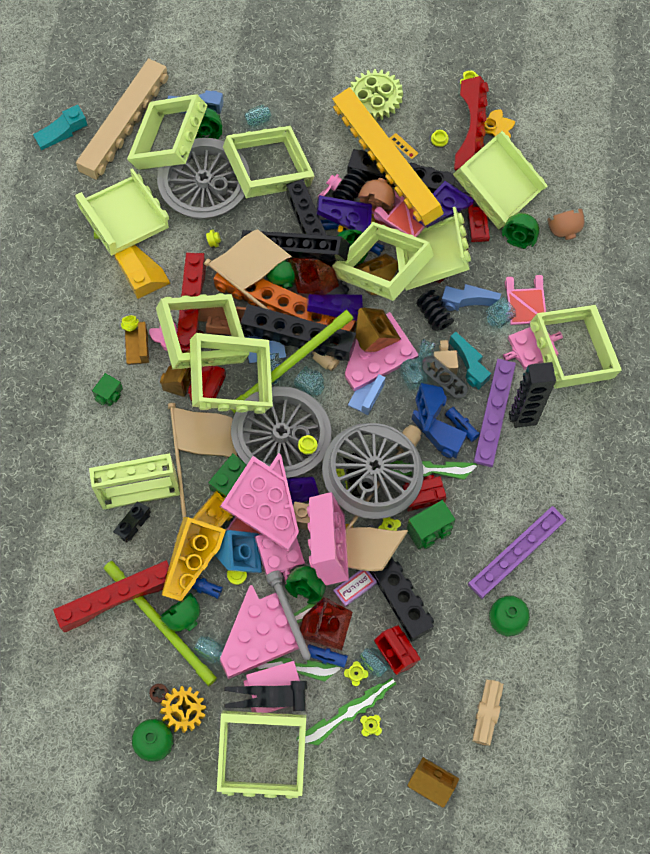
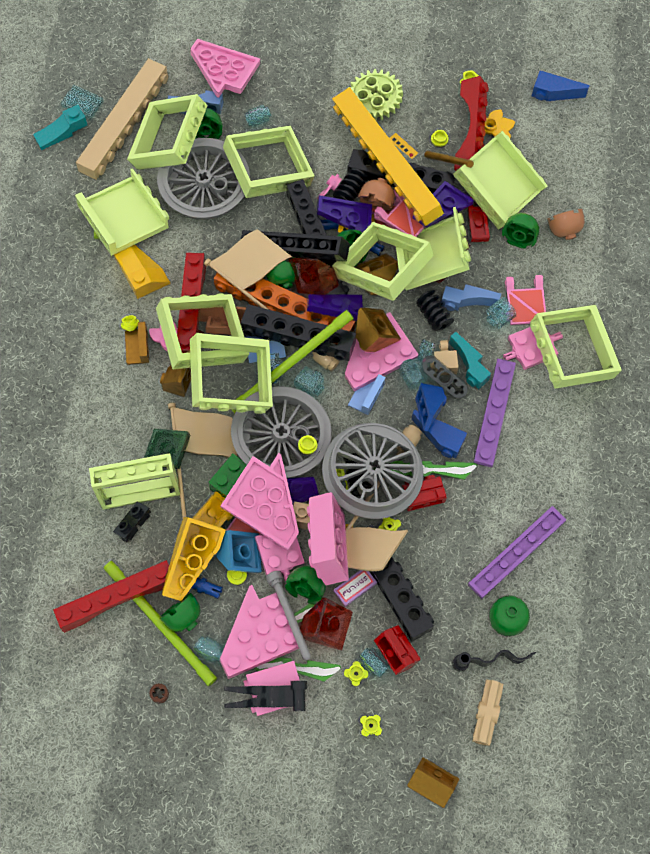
green brick [92,373,123,406] -> none
green cylinder [132,719,174,762] -> none
yellow gear [160,686,206,733] -> none
red brick [188,366,226,401] -> none
neon yellow plate [206,229,221,248] -> none
yellowish green window [217,710,307,799] -> none
bright green sword [297,677,396,746] -> none
blue pin [308,644,348,668] -> none
green brick [406,500,456,550] -> none
blue pin [445,407,480,442] -> none
black brick [509,362,556,428] -> none
none -> clear light blue plate [60,85,104,120]
none -> clear green plate [144,428,191,469]
none -> bright pink wing [191,39,260,98]
none -> pearl gold bar [424,151,474,168]
none -> black flag [452,650,536,672]
none -> blue slope [532,70,590,101]

